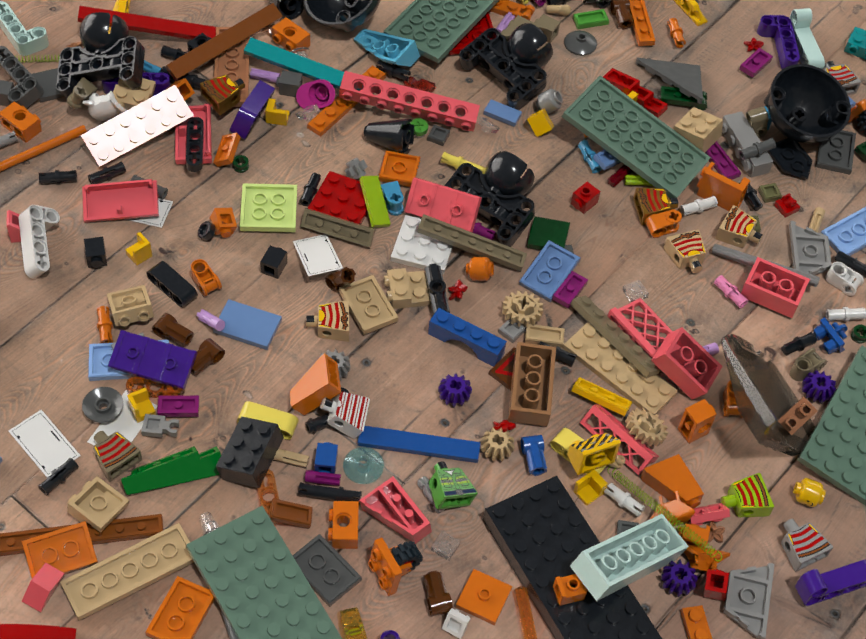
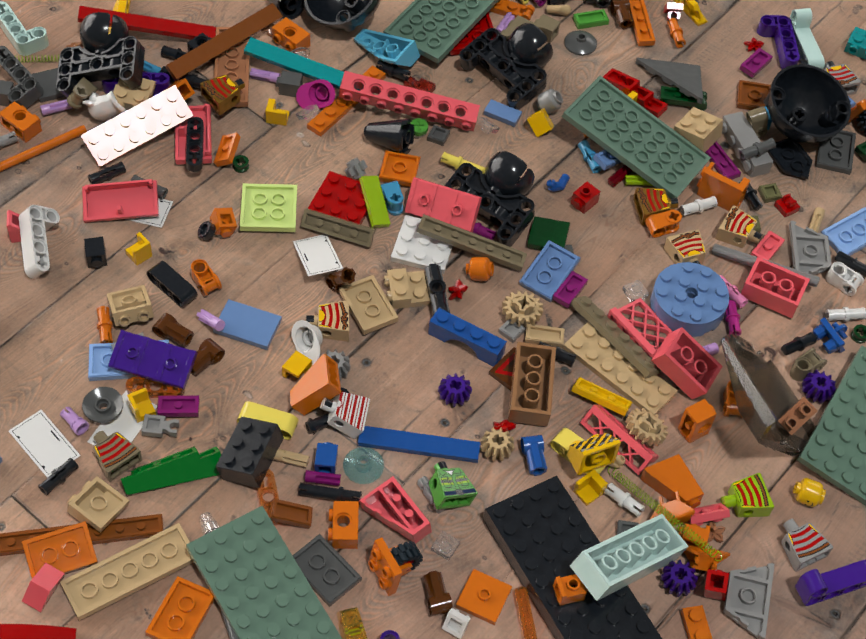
black pin [39,170,77,185] -> none
dark purple beam [229,80,276,140] -> none
black brick [260,245,288,279] -> none
black axle [299,172,321,206] -> none
none -> lavender piece [40,99,72,116]
none -> lavender pin [60,406,89,435]
none -> yellow panel [282,351,312,378]
none -> white piece [292,320,323,365]
none -> blue arm [546,174,570,192]
none -> medium blue brick [650,262,729,337]
none -> tile [664,2,683,20]
none -> dark pink axle [725,300,742,337]
none -> dark orange tile [737,80,771,110]
none -> coral plate [751,230,785,261]

